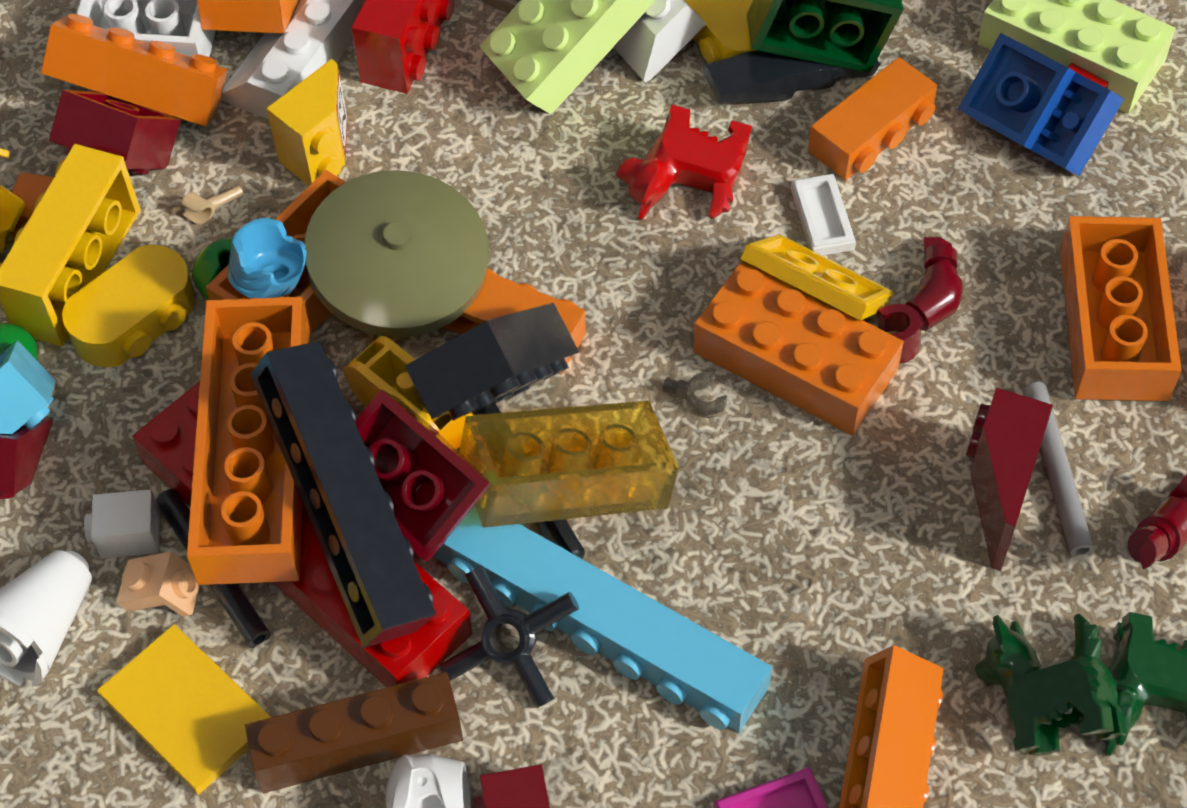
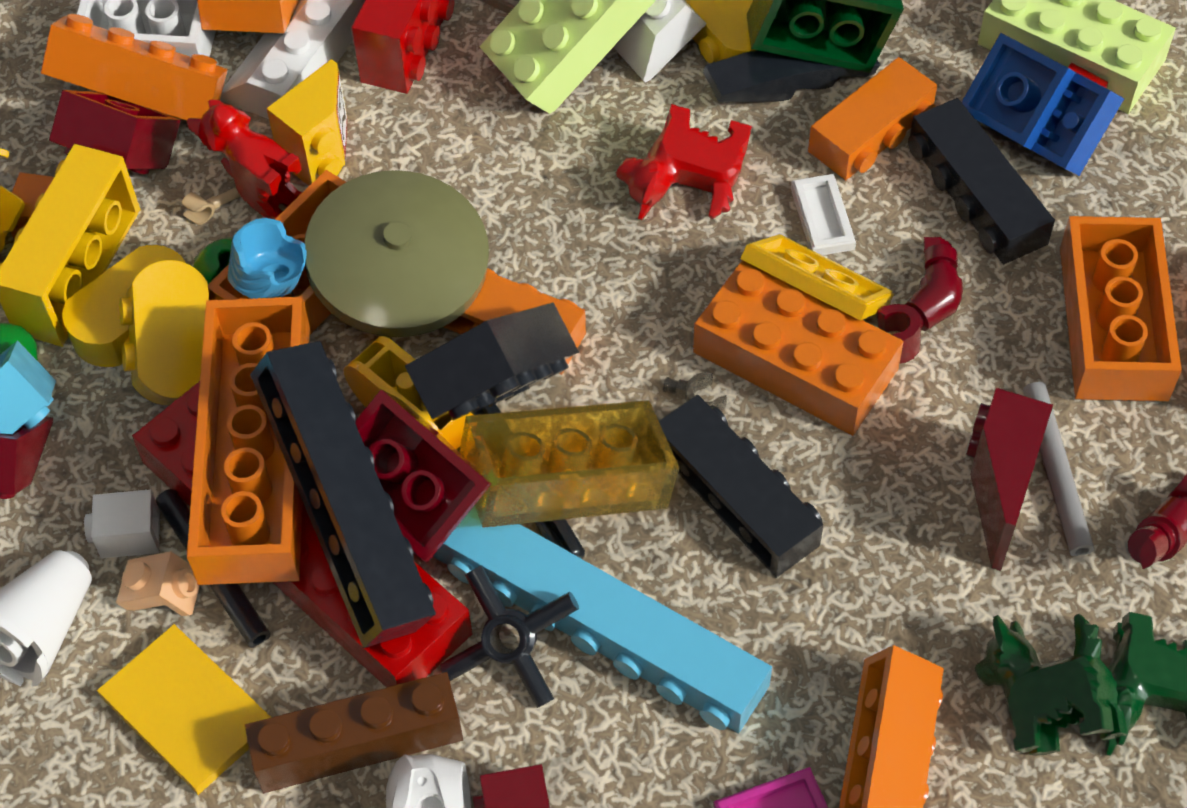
none -> yellow brick [119,260,209,405]
none -> red animal [187,99,304,220]
none -> black brick [653,394,824,578]
none -> black brick [908,98,1055,265]

